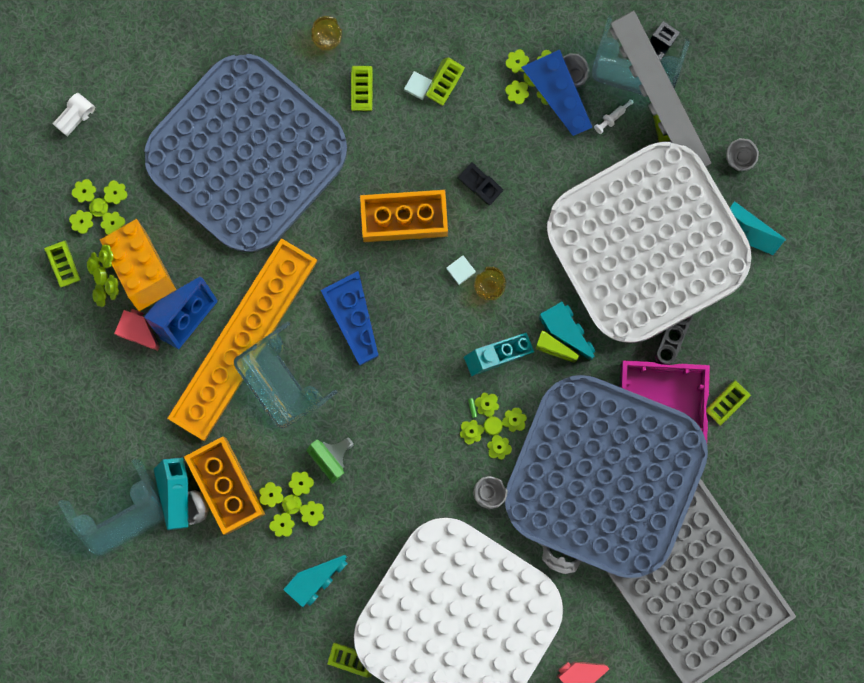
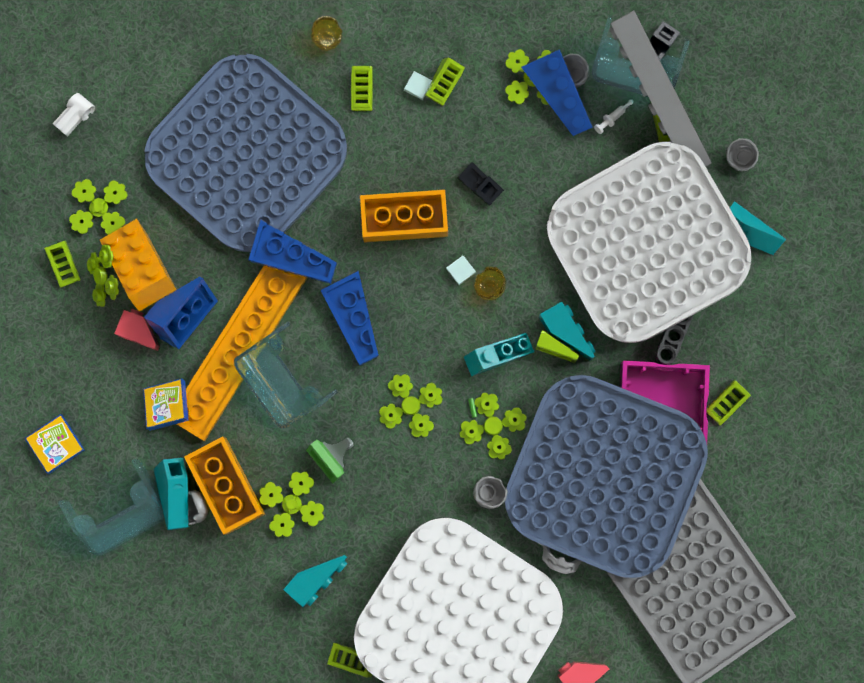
none -> tile [25,414,85,474]
none -> tile [143,378,189,431]
none -> blue wing [248,220,337,284]
none -> lime plant [379,374,442,437]

